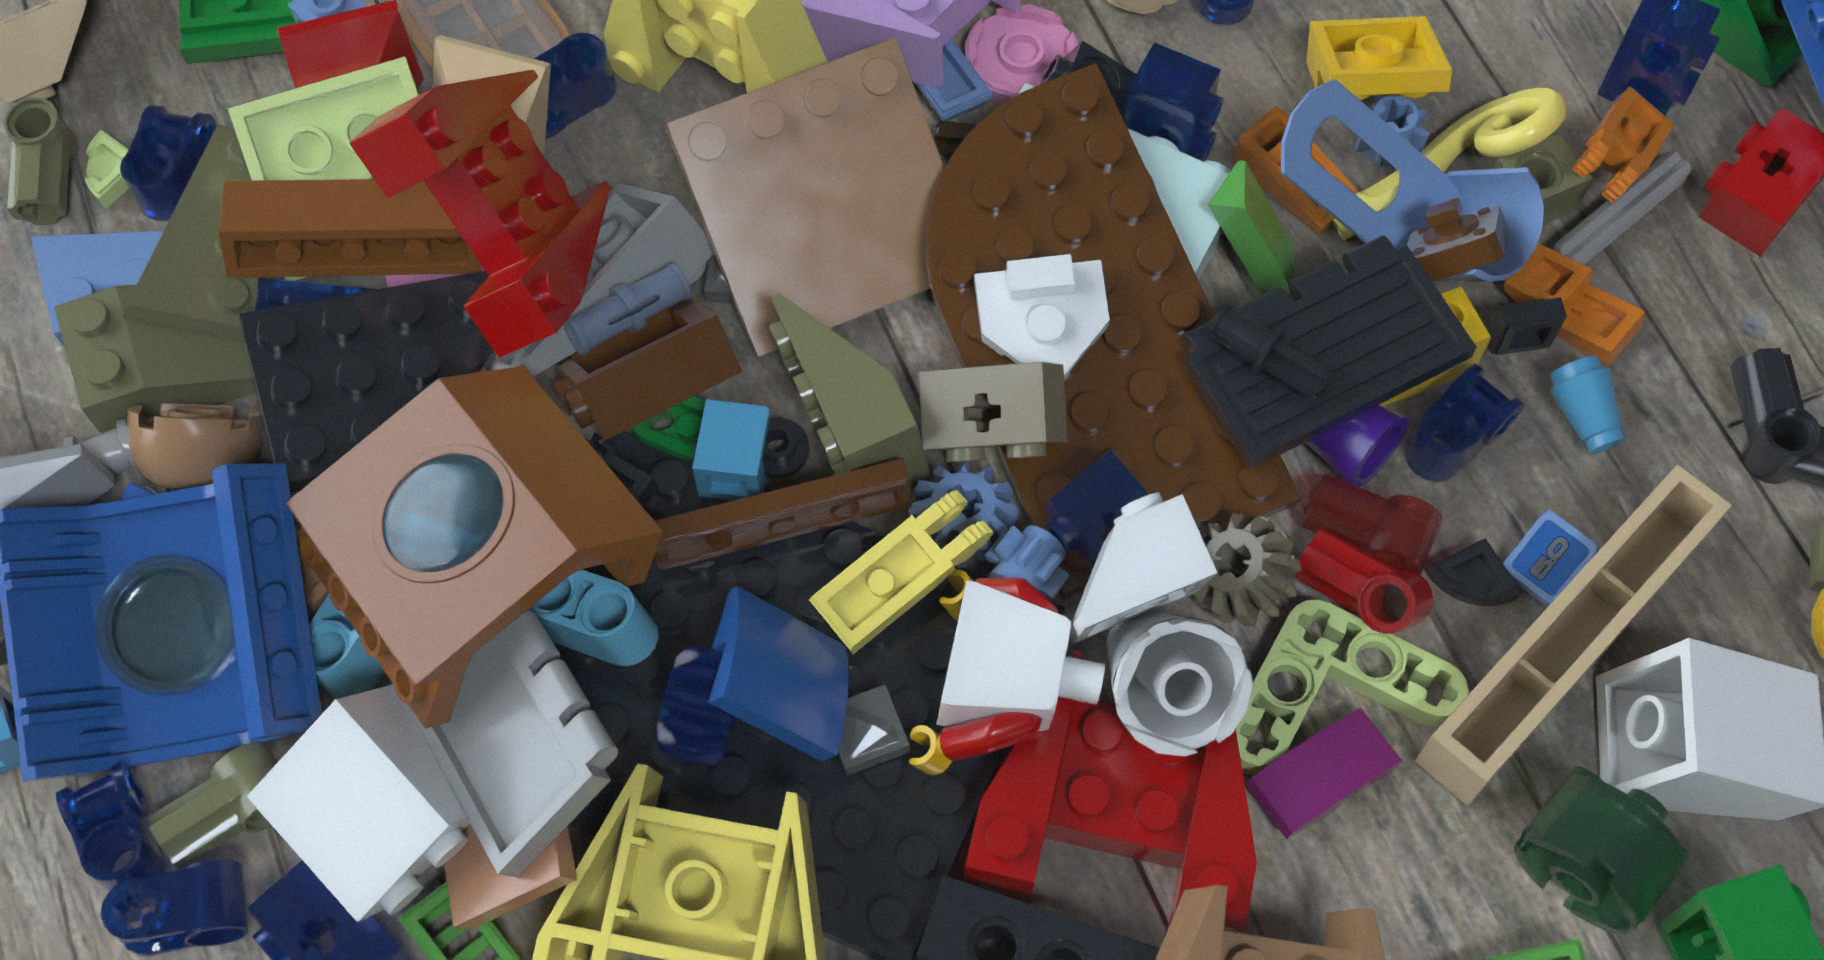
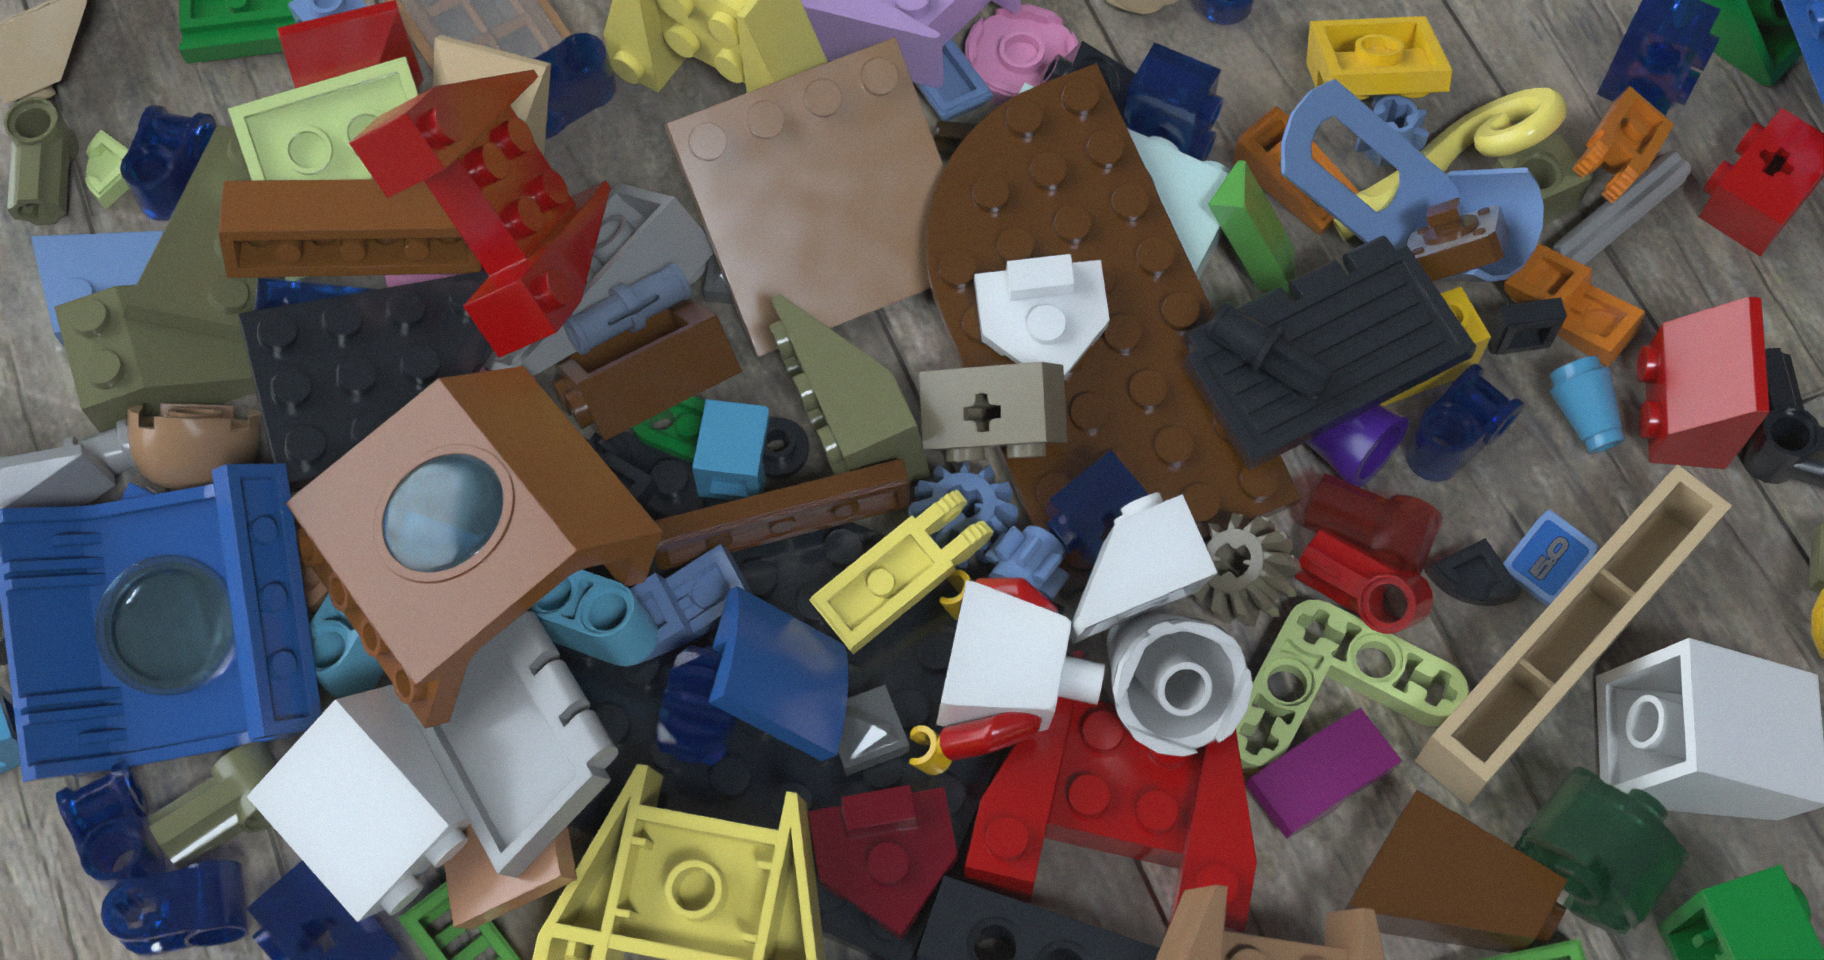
none -> medium blue slope [613,544,753,665]
none -> dark red plate [808,785,958,940]
none -> reddish brown slope [1344,790,1568,953]
none -> slope [1637,297,1769,469]

